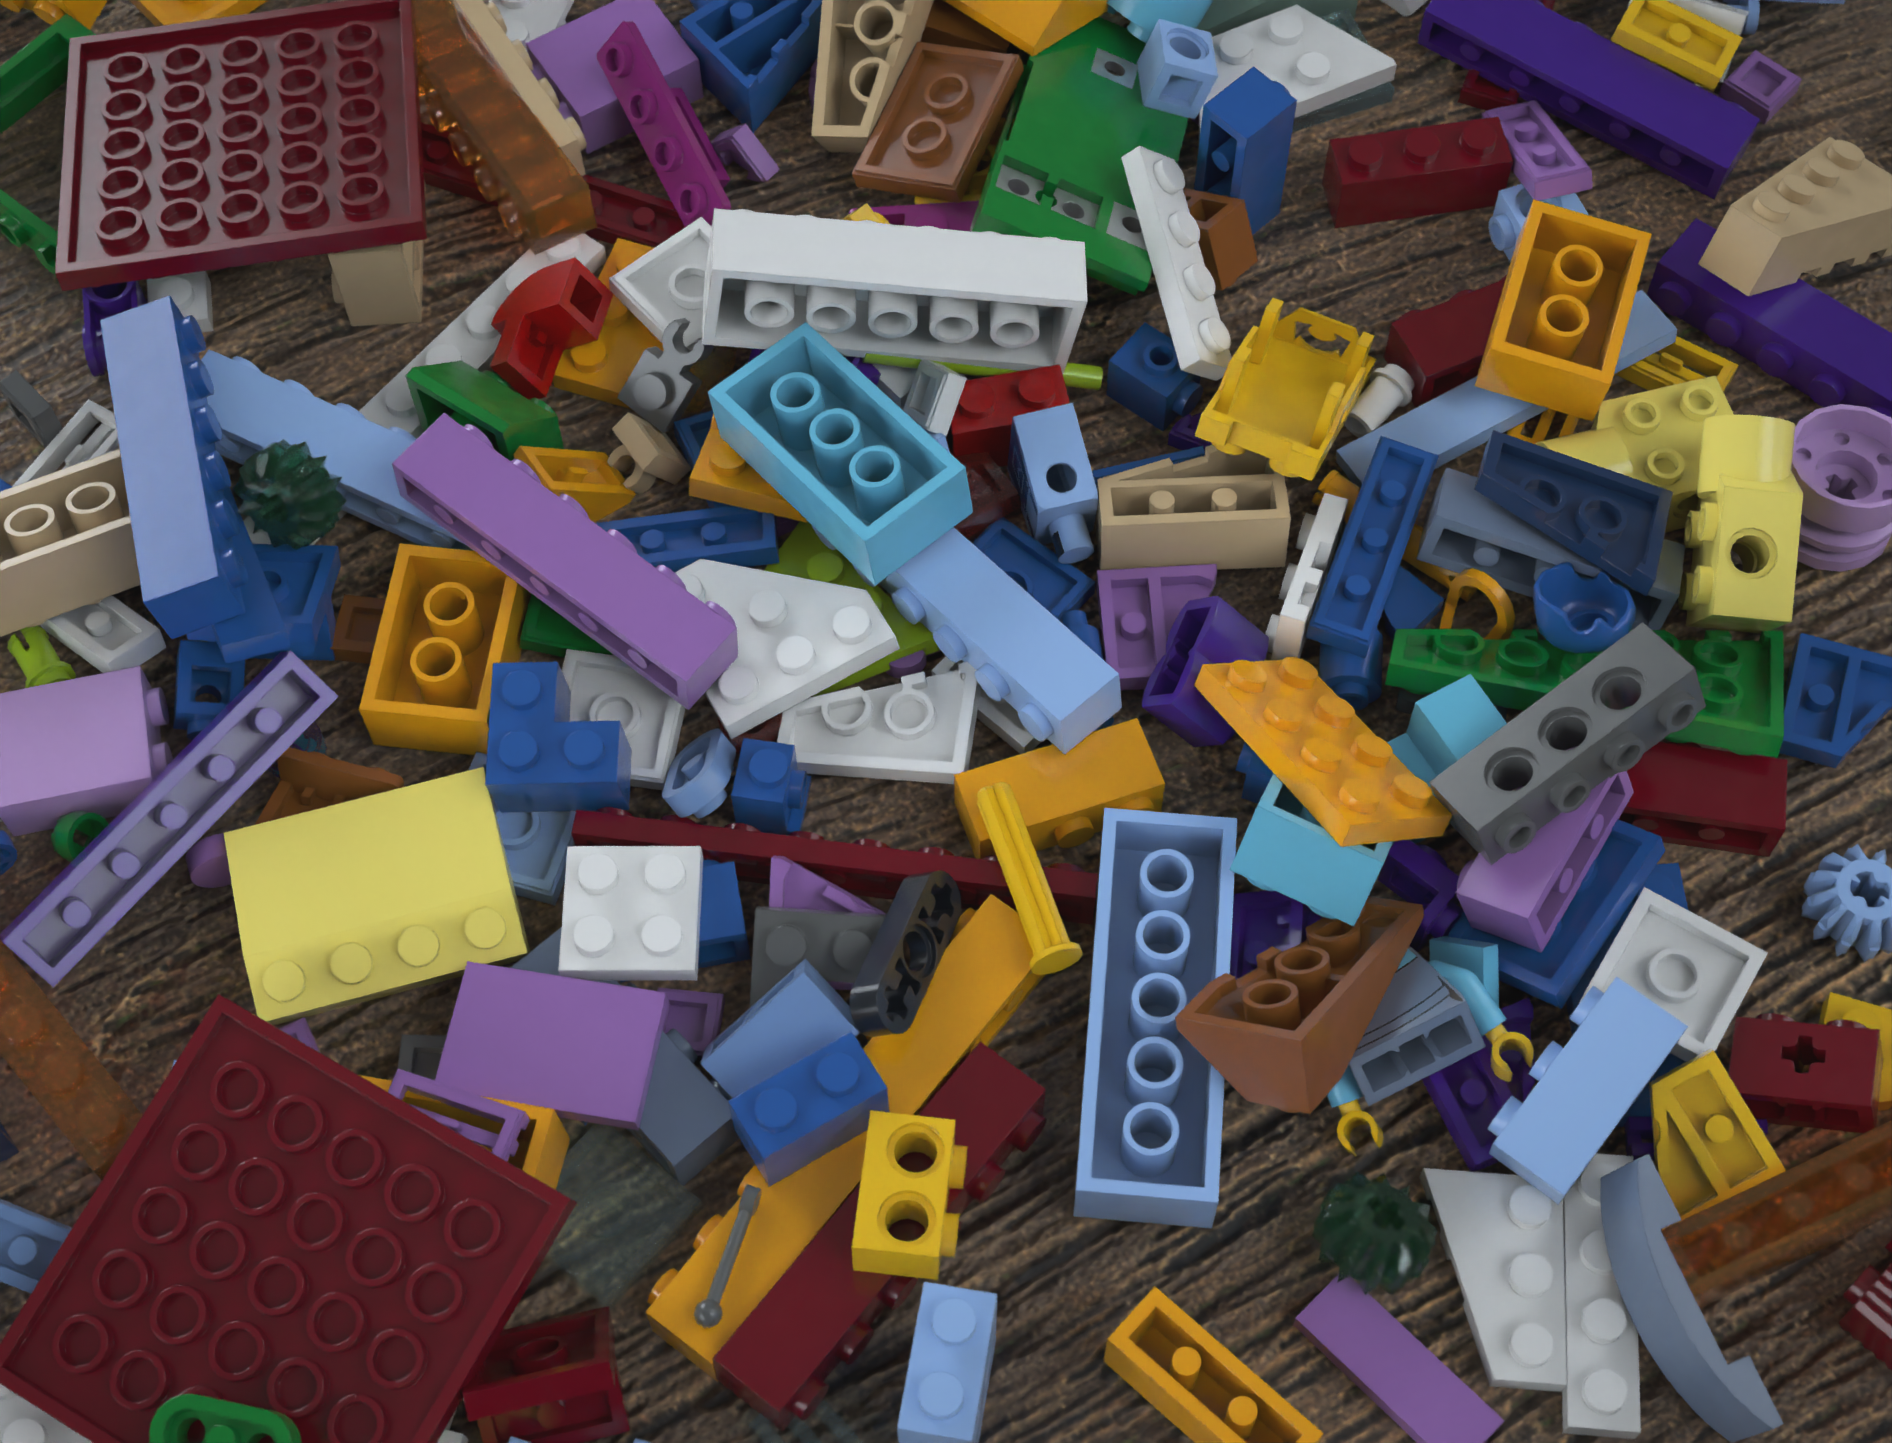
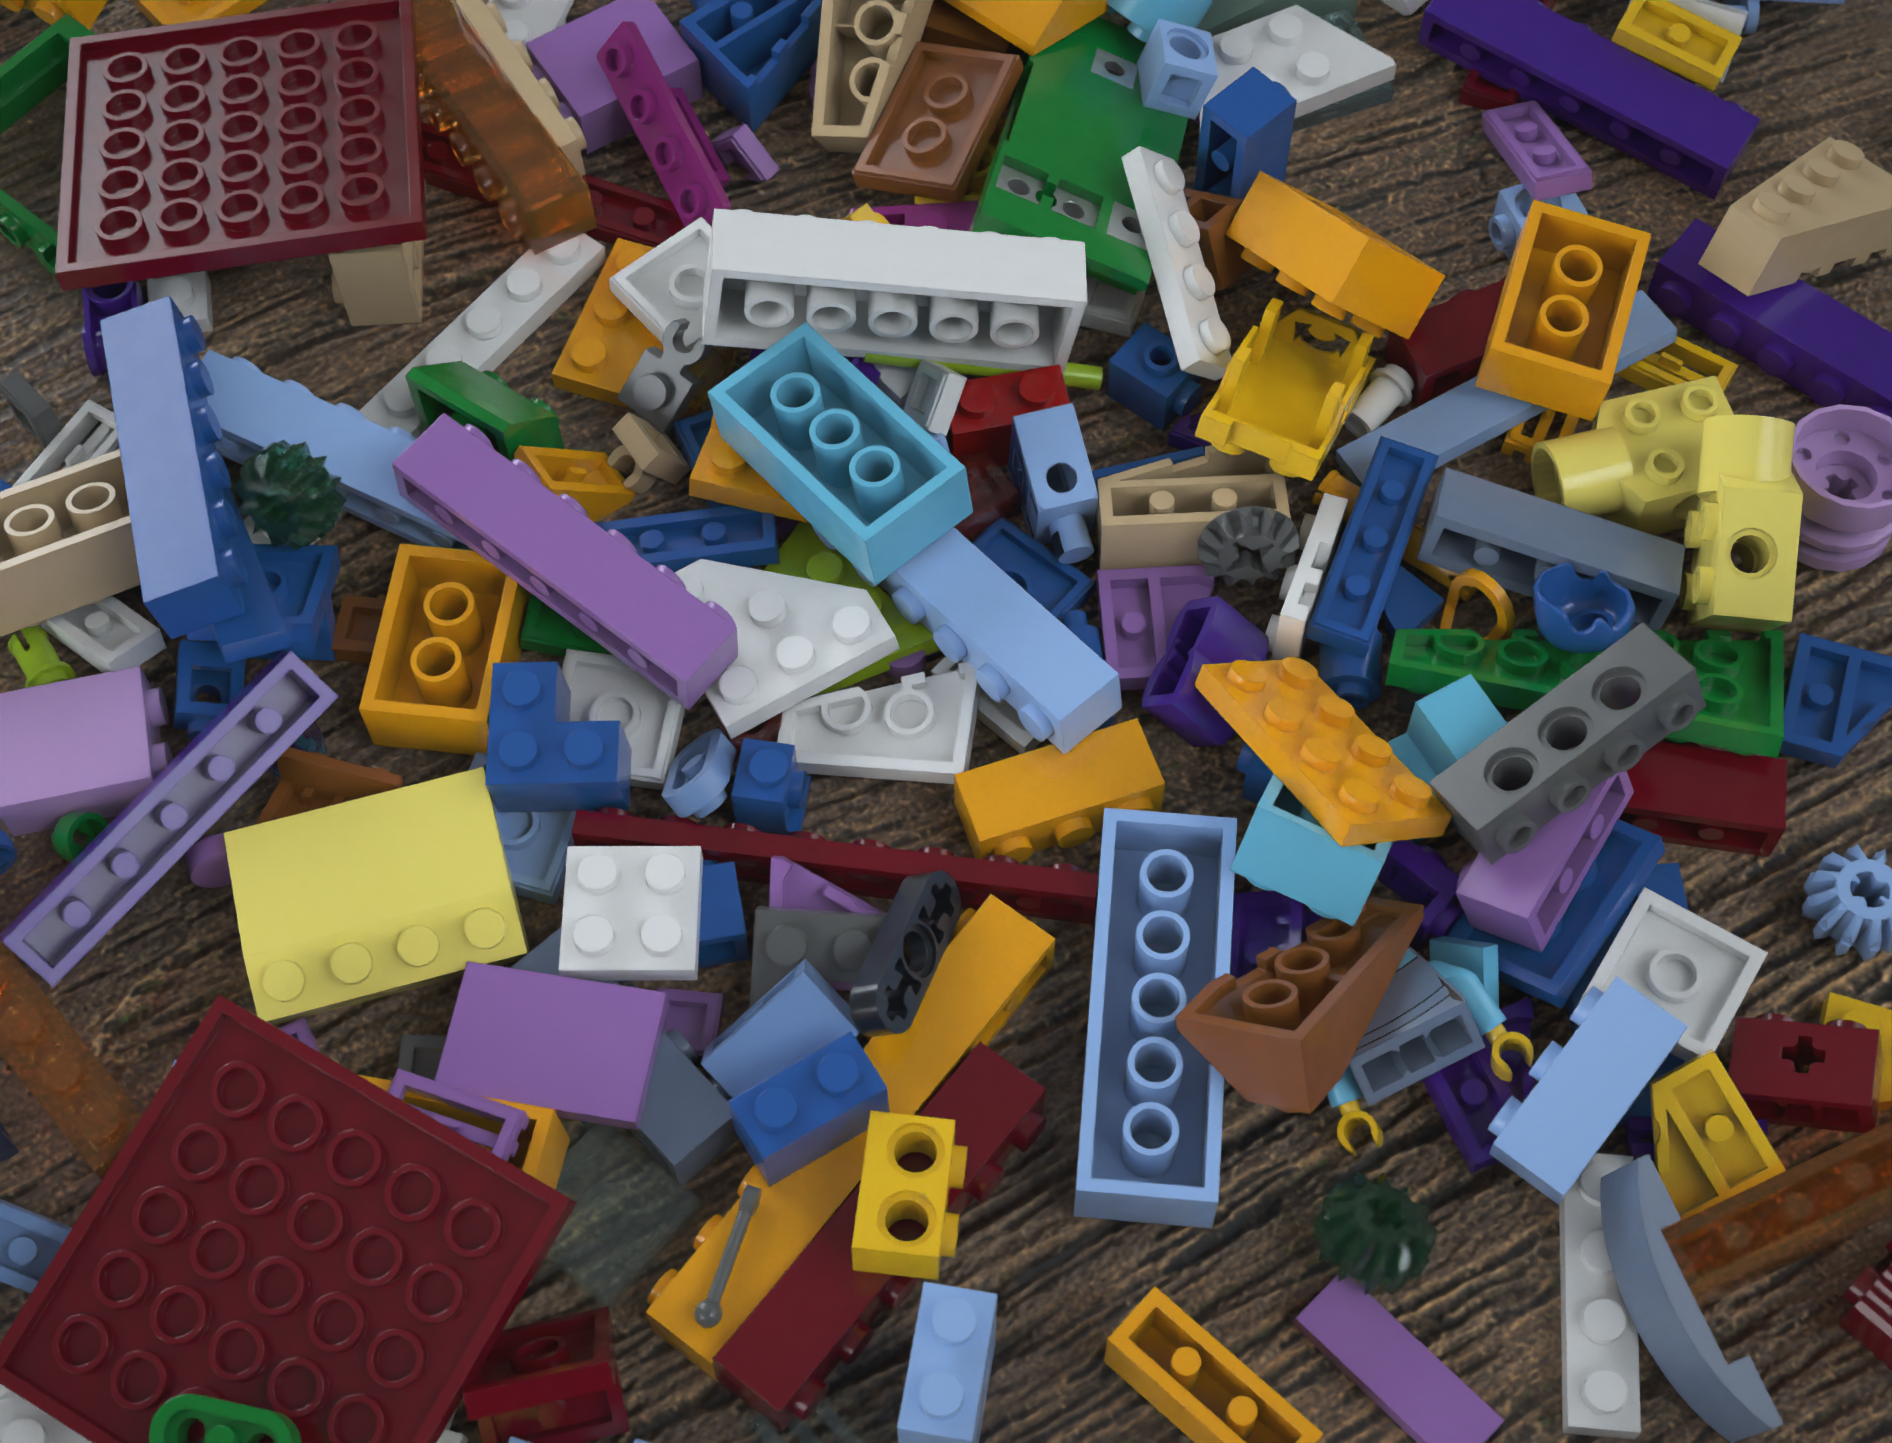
red brick [490,257,614,400] -> none
yellow axle [977,782,1083,975] -> none
dark red brick [1322,116,1513,228] -> none
white wing [1420,1168,1567,1392] -> none
dark blue wing [1474,430,1673,596] -> none
medium lavender tile [1719,50,1802,124] -> none
none -> white tile [1080,275,1146,338]
none -> dark grey gear [1198,506,1300,587]
none -> light orange brick [1225,170,1446,340]

